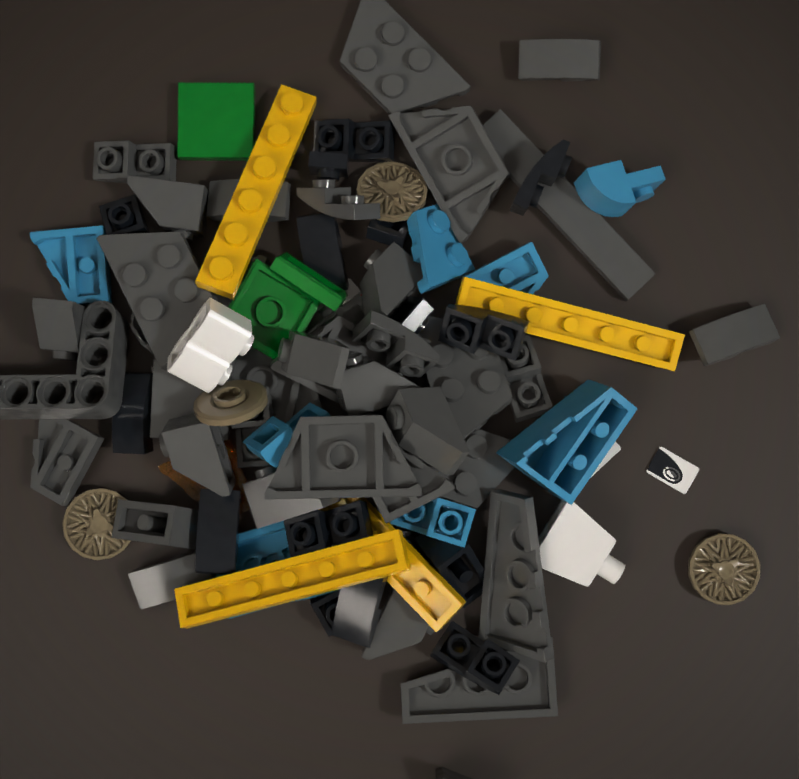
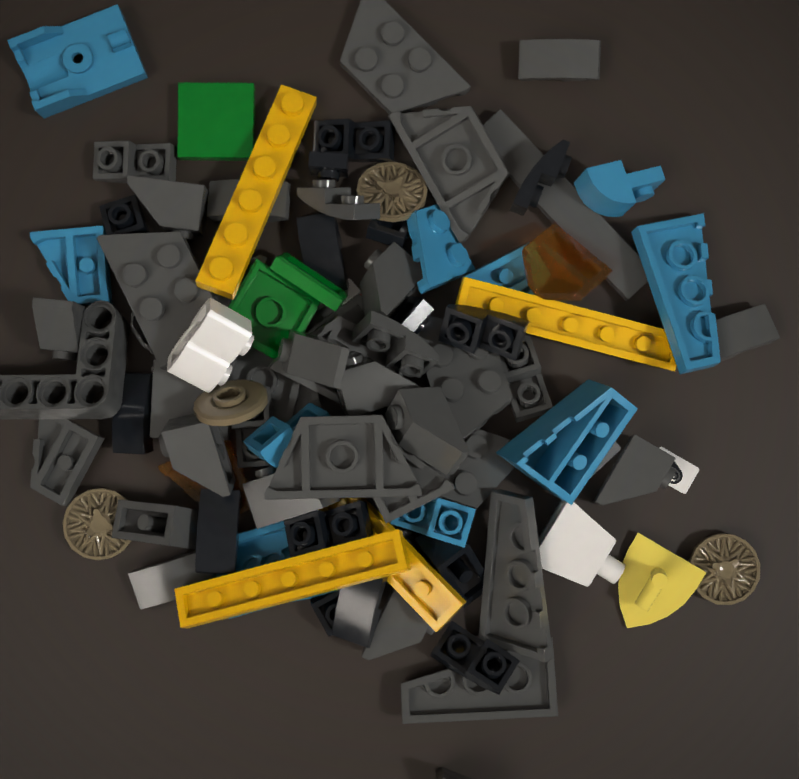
none -> dark azure piece [7,4,148,119]
none -> clear orange slope [522,223,613,301]
none -> dark grey slope [592,434,676,505]
none -> light yellow shield [618,532,706,628]
none -> dark azure wing [631,213,721,375]

